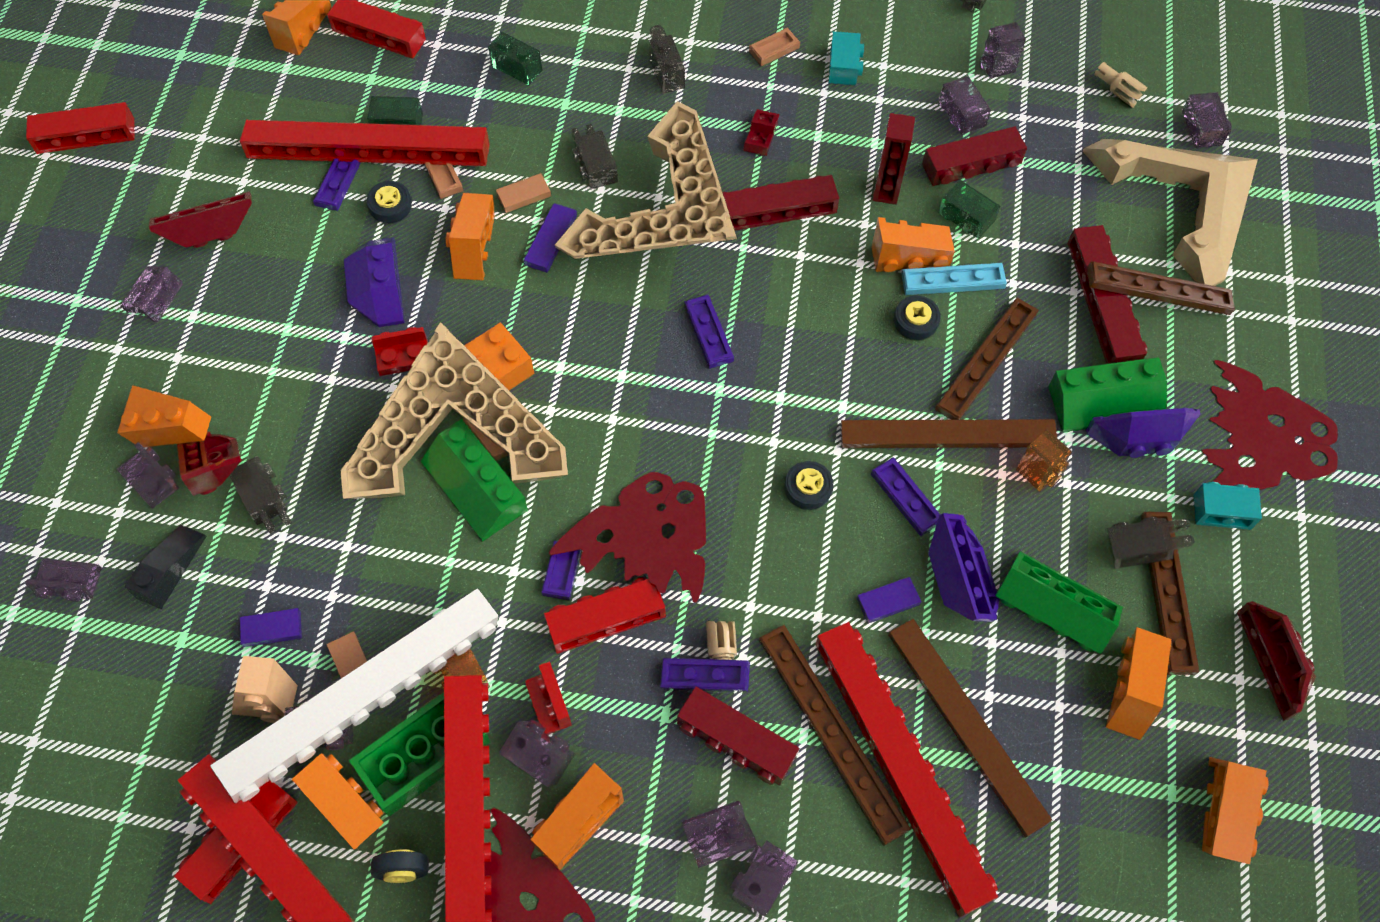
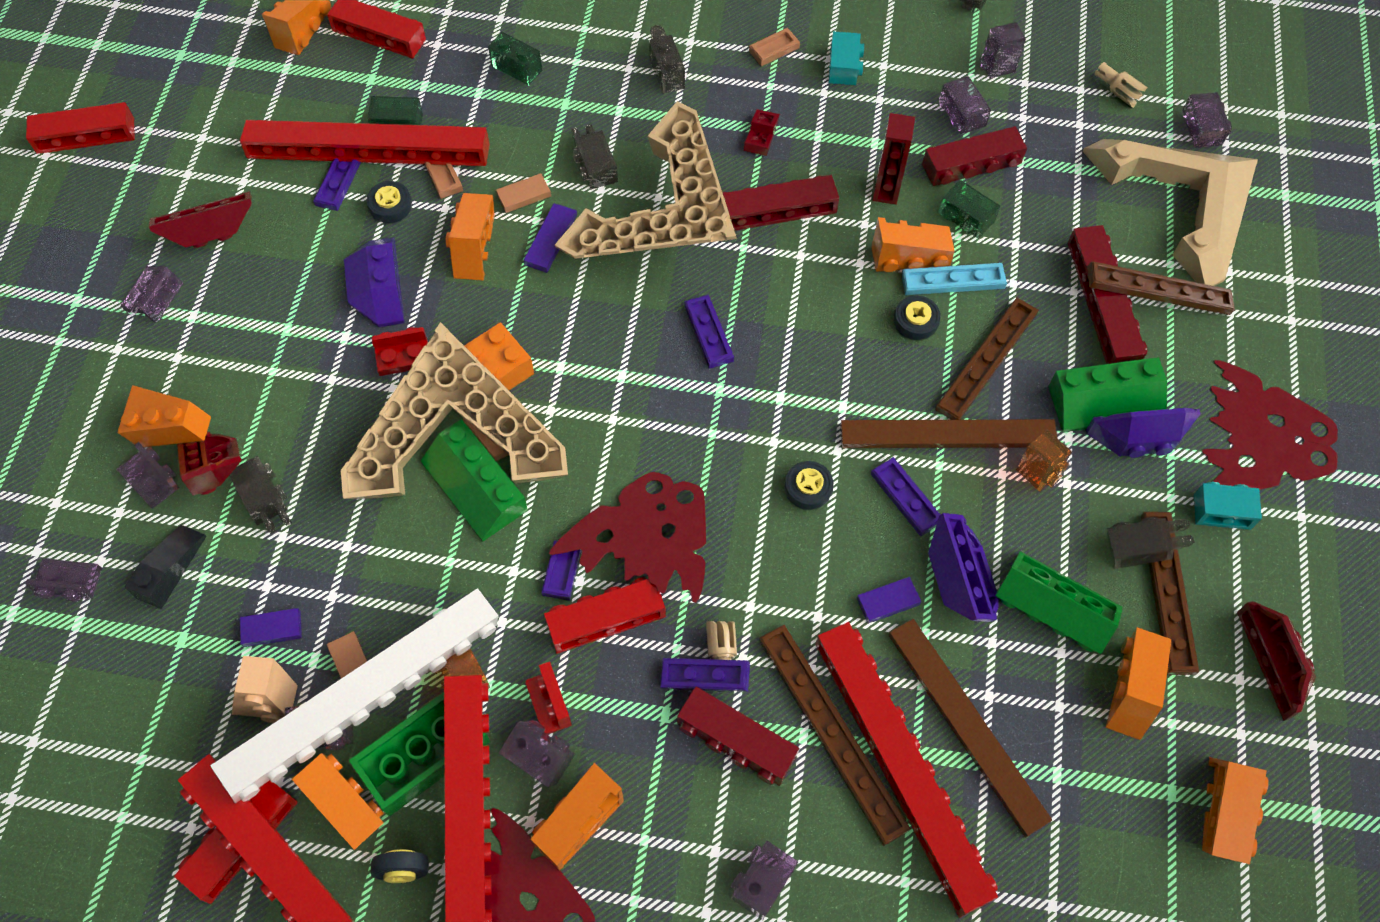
clear purple bracket [682,801,757,868] -> none

